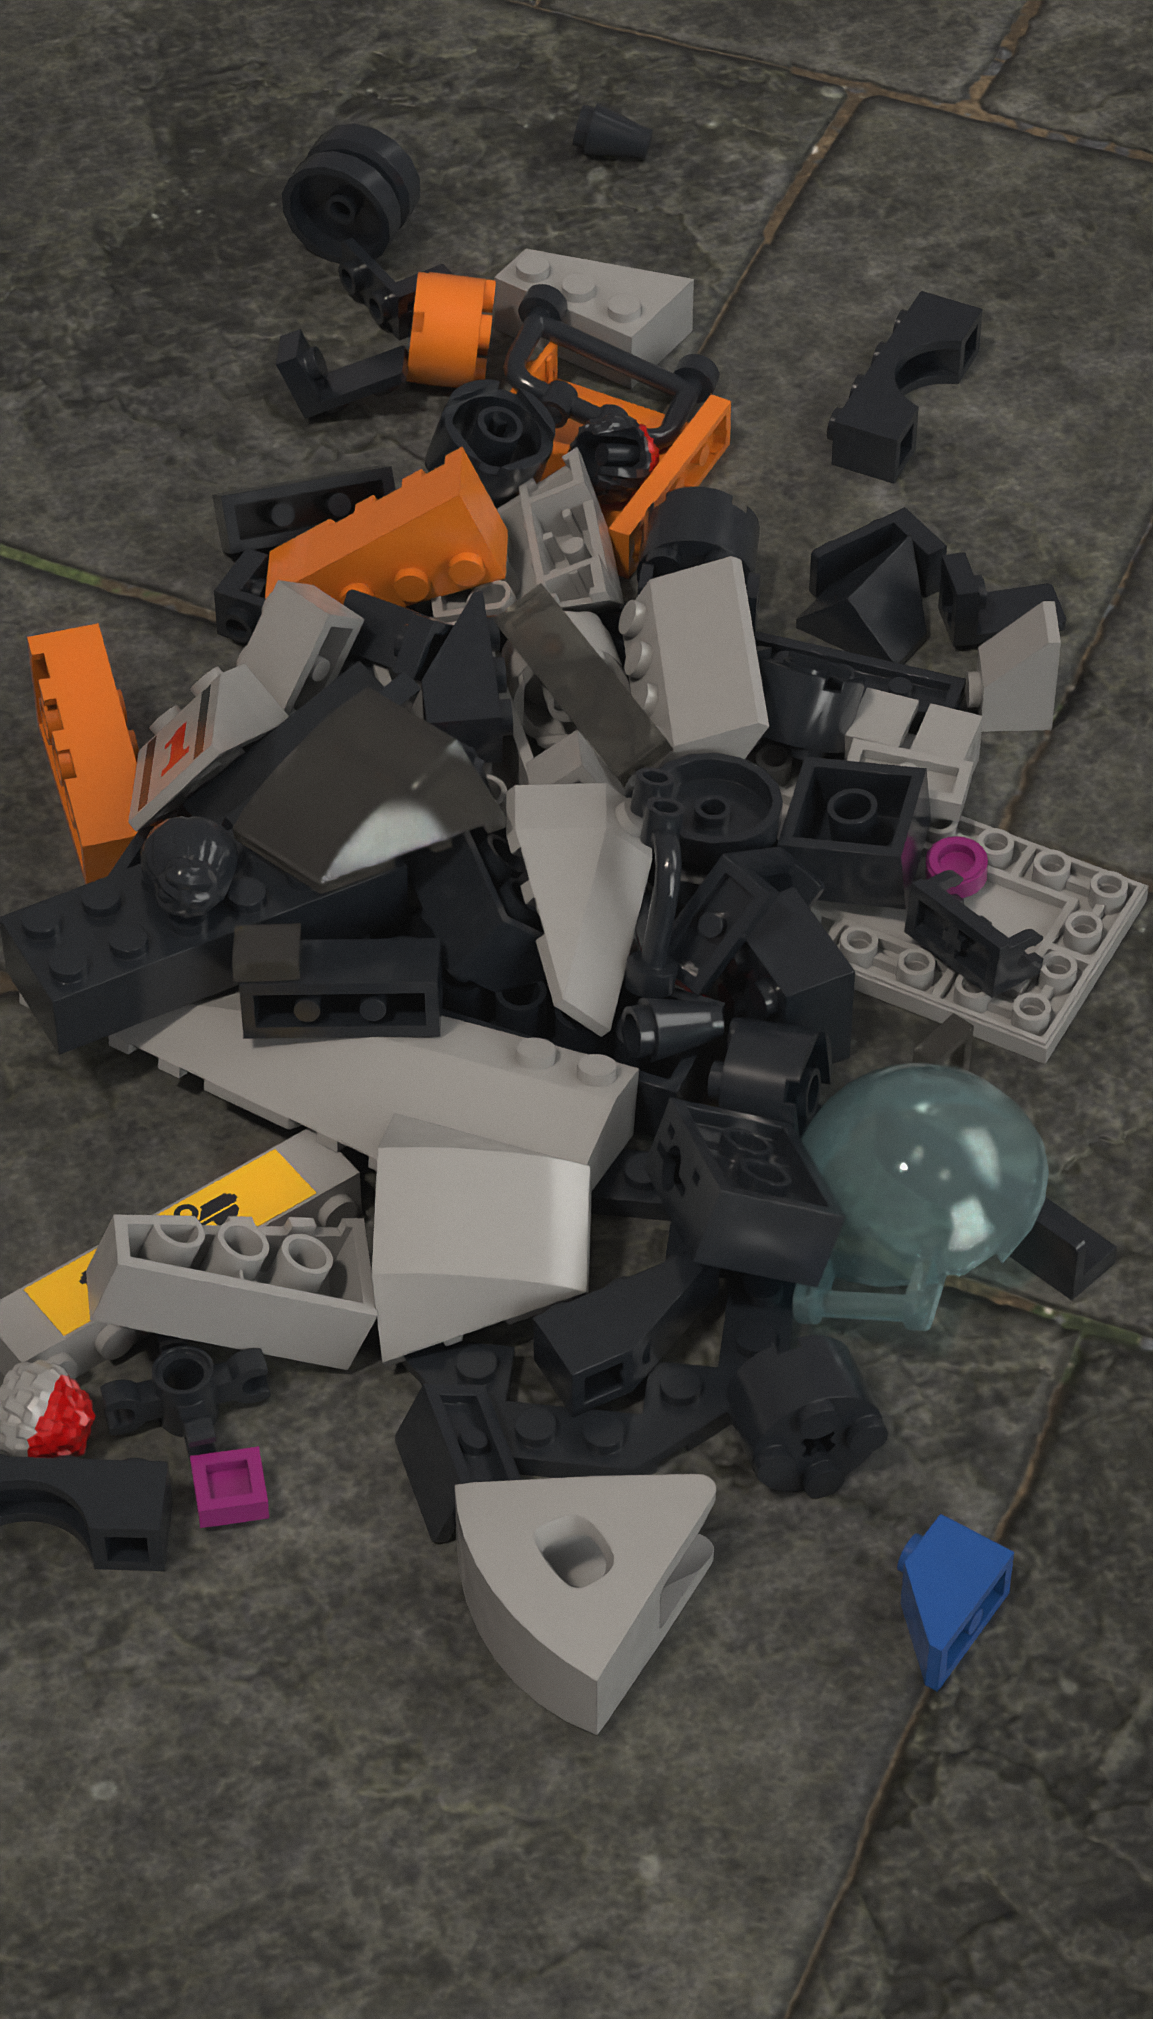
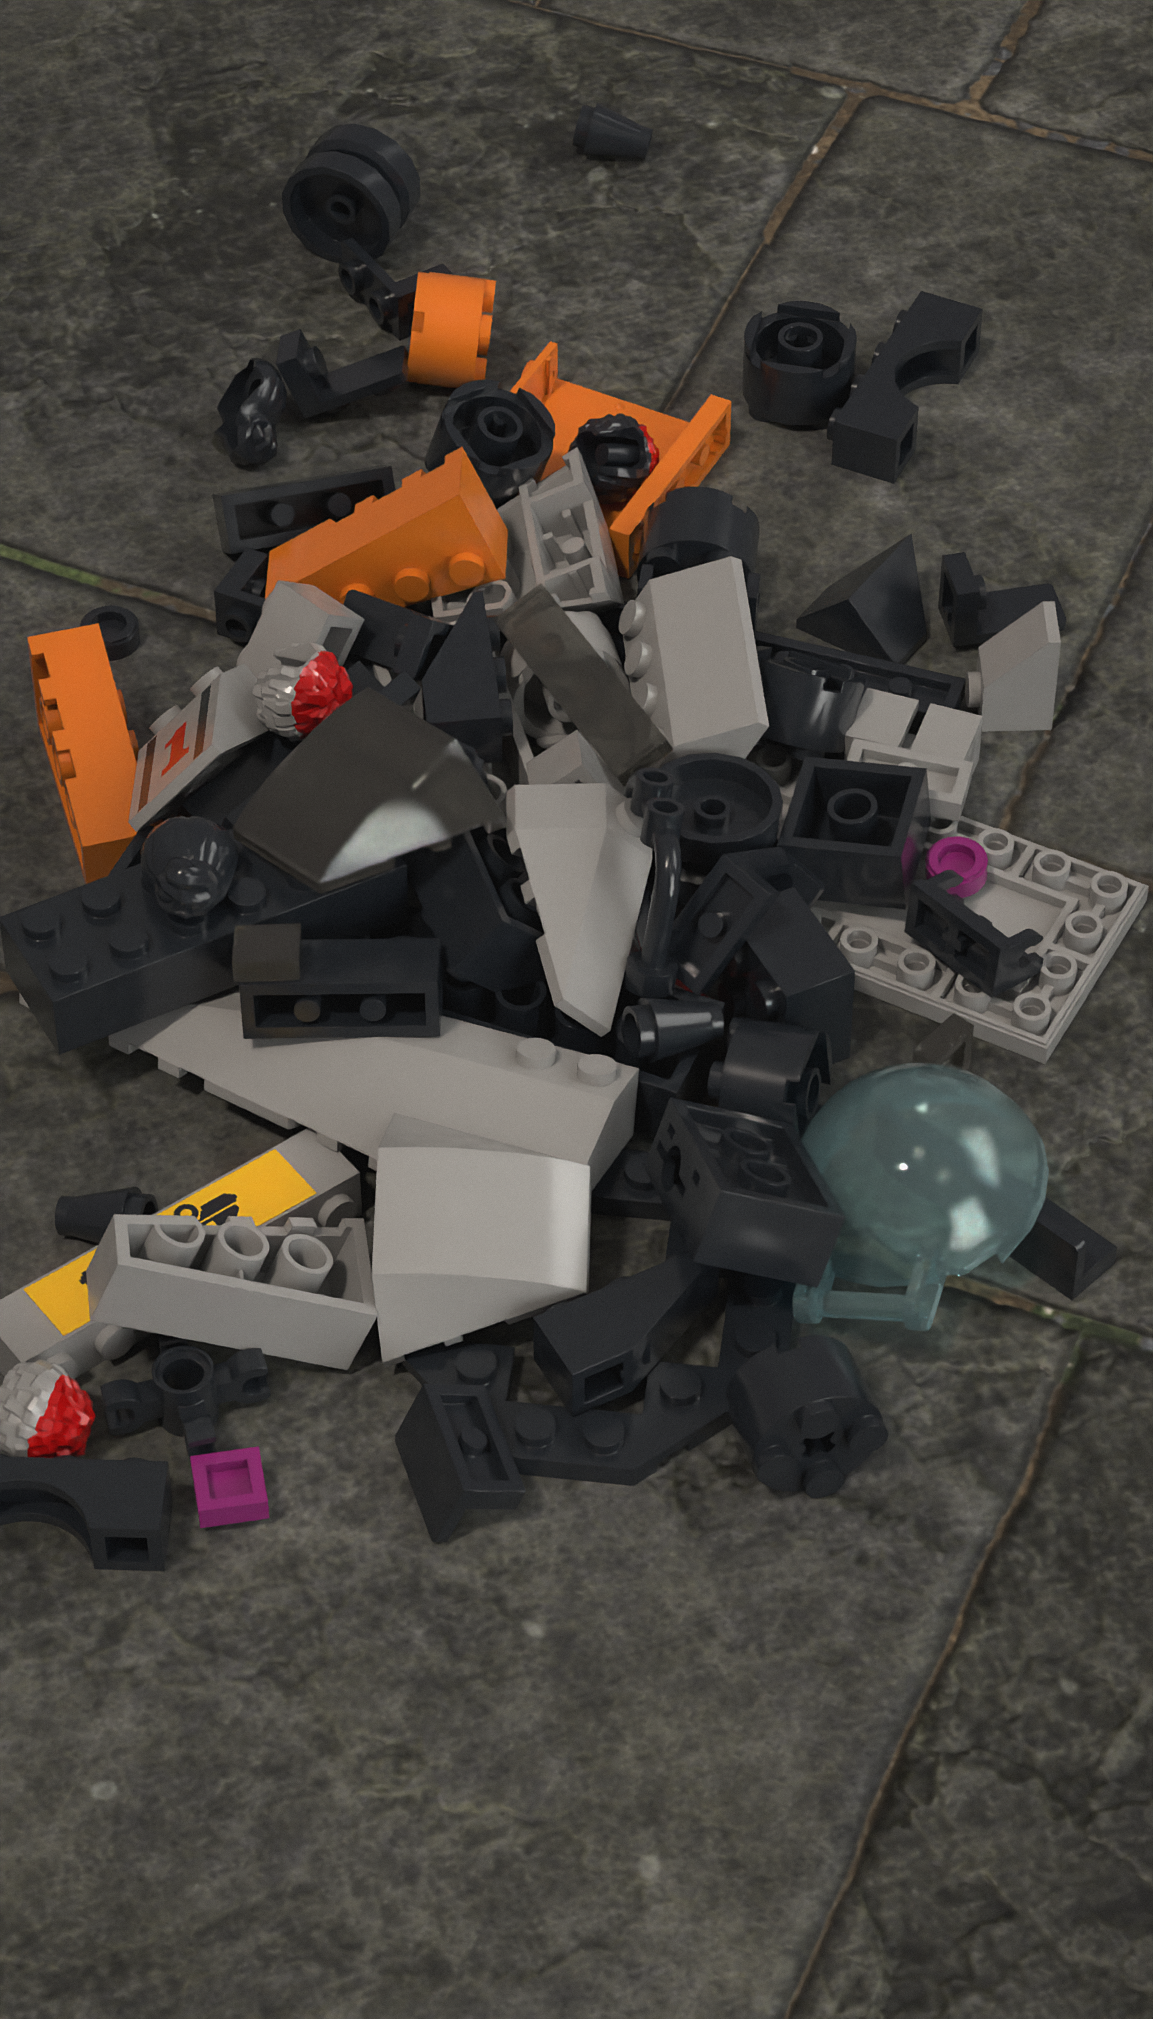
light grey piece [455,1474,716,1735] -> none
light grey wedge [494,249,694,389] -> none
black bar [503,284,720,450] -> none
black bracket [809,507,947,598] -> none
blue slope [897,1514,1014,1692] -> none
none -> black cone [55,1187,158,1243]
none -> black tile [80,605,140,661]
none -> black hair [214,358,287,465]
none -> piece [252,641,353,742]
none -> black brick [742,301,857,430]

